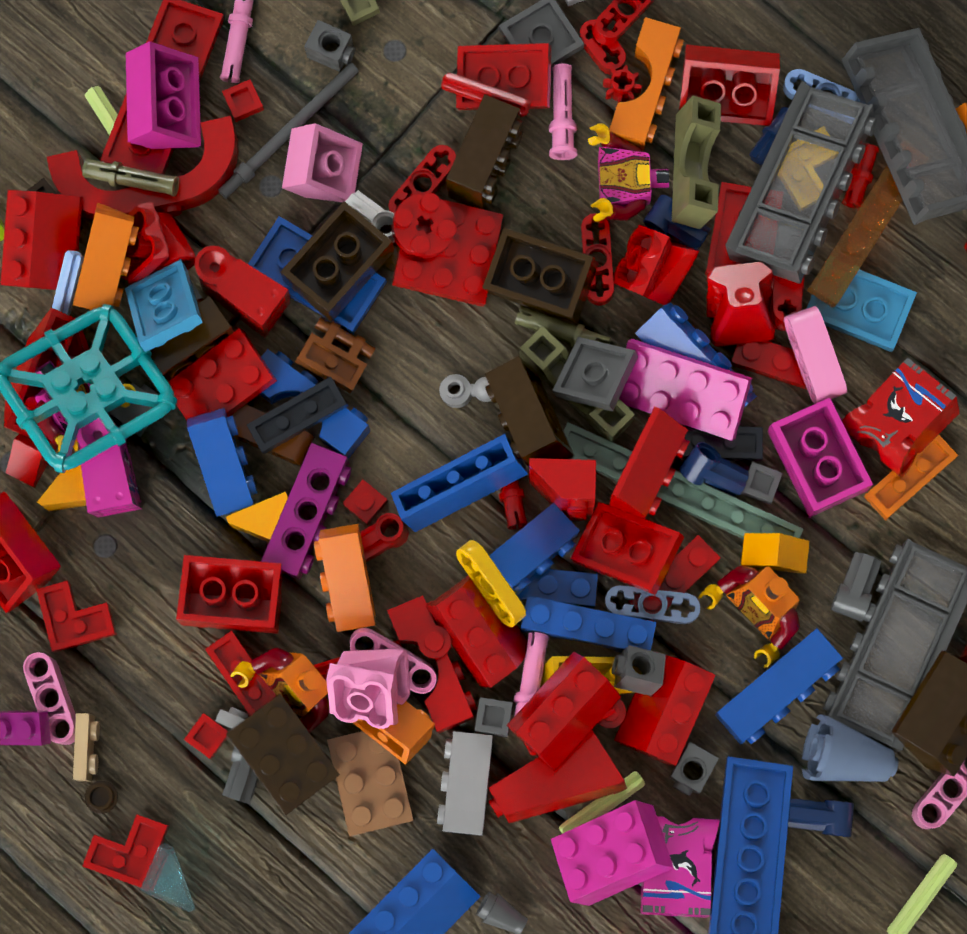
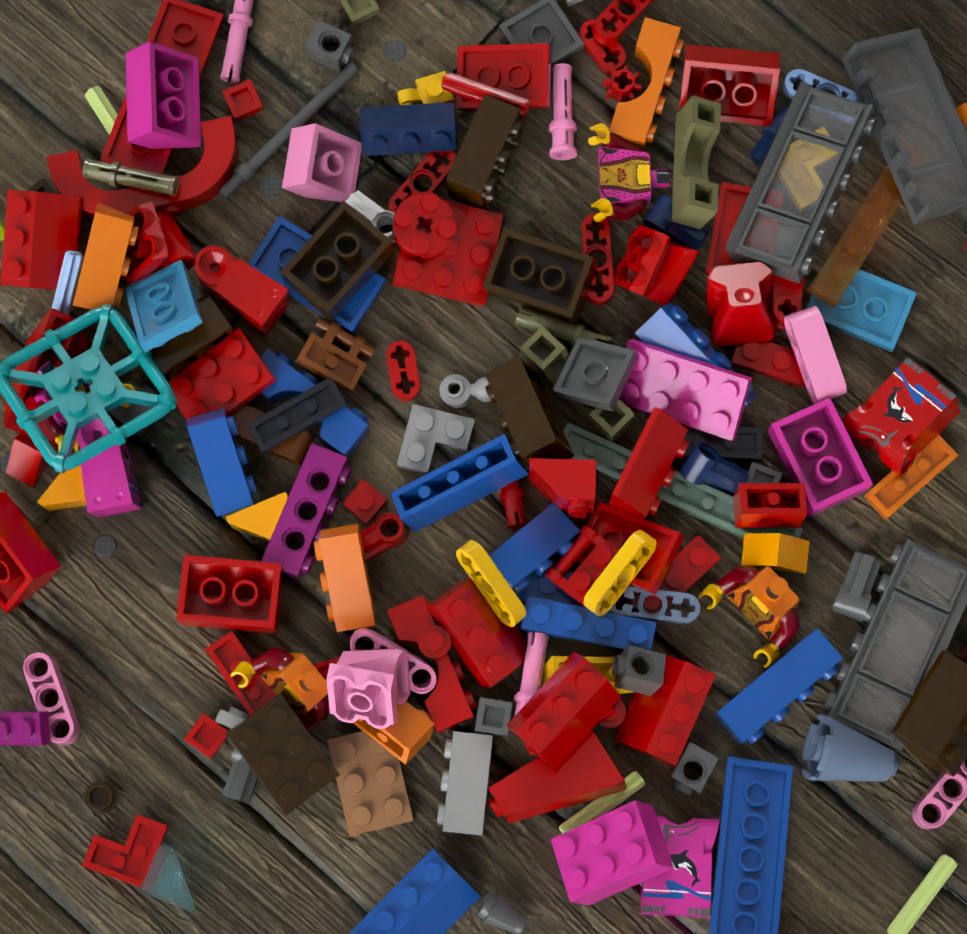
red plate [36,580,117,653] -> none
tan plate [73,713,100,781] -> none
dark blue piece [788,799,854,837] -> none
red pin [842,143,879,209] -> none
none -> dark blue brick [360,102,457,156]
none -> red beam [386,341,420,402]
none -> yellow plate [397,71,454,106]
none -> light grey plate [397,404,475,474]
none -> red plate [543,525,619,610]
none -> yellow beam [584,530,656,616]
none -> red brick [733,483,807,528]

